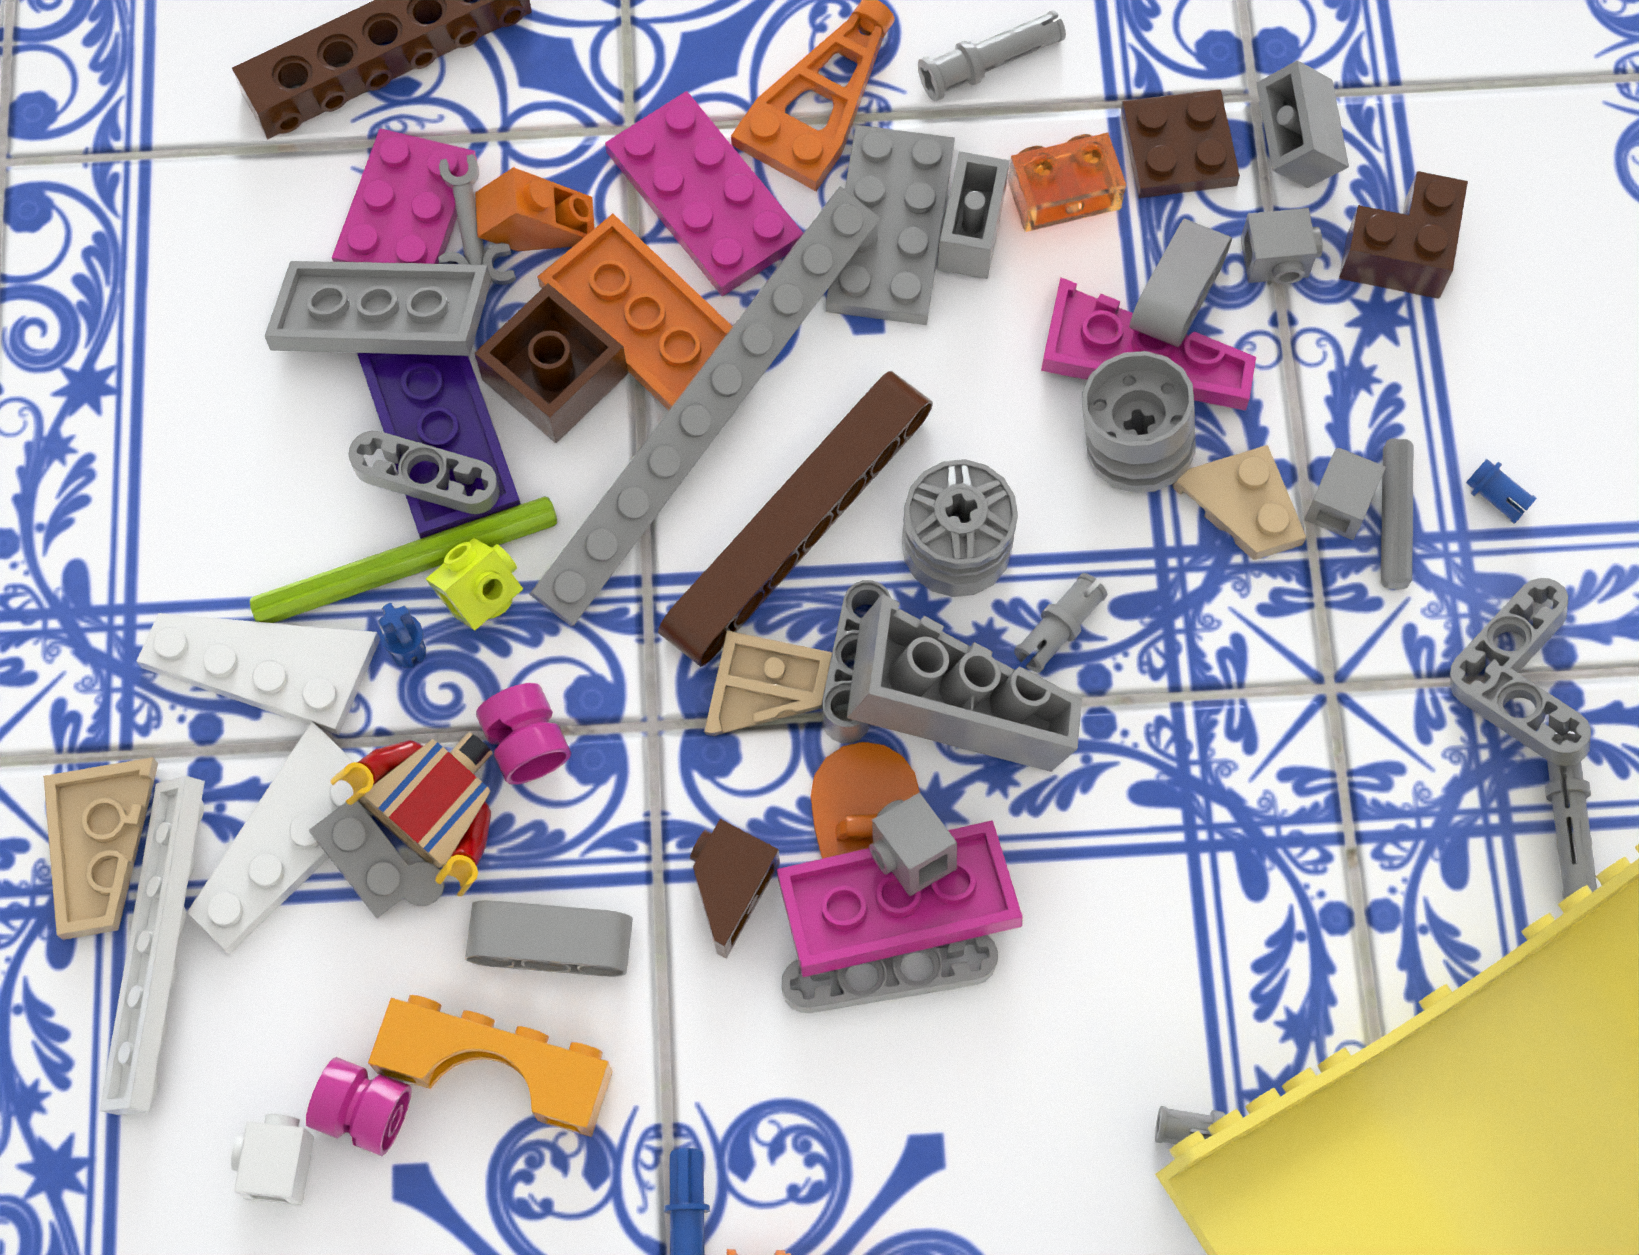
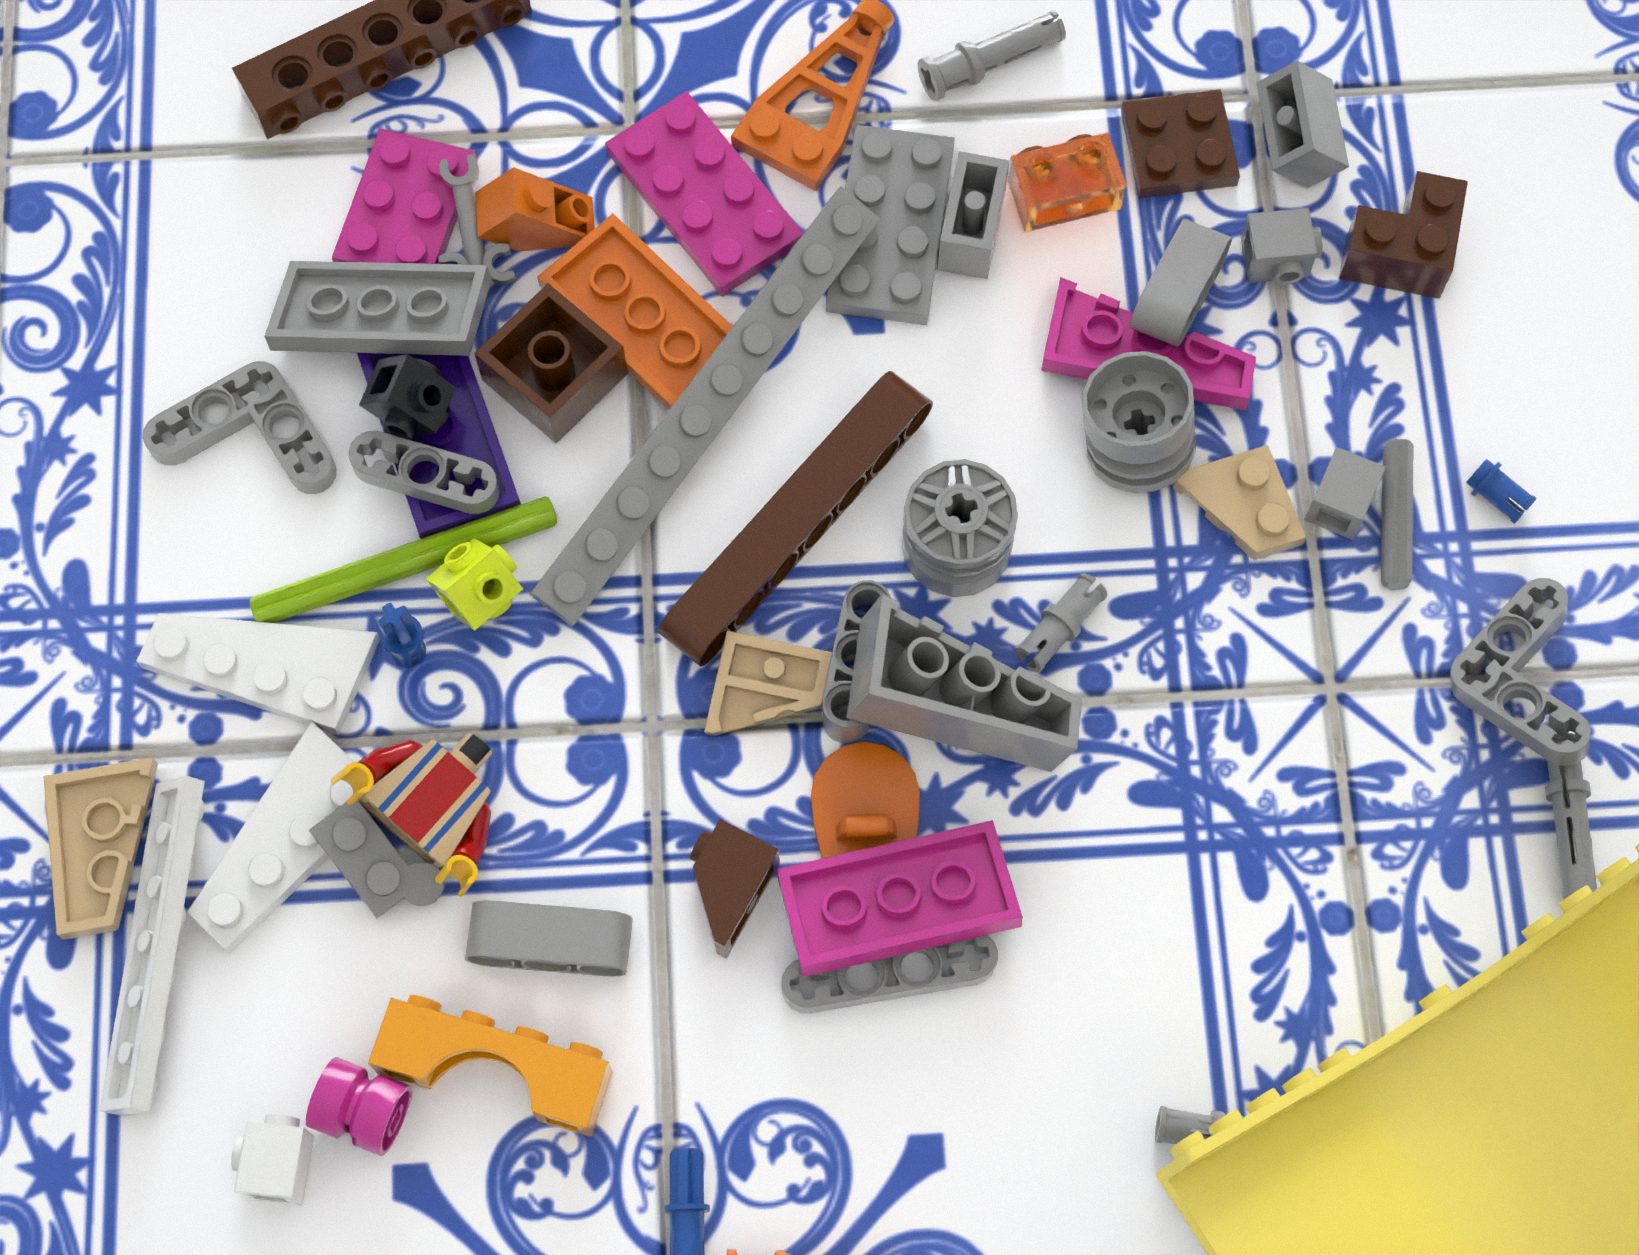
dark pink wheel [476,683,571,784] -> none
light grey brick [869,792,957,896] -> none
none -> light grey beam [142,361,337,494]
none -> black brick [359,354,456,439]

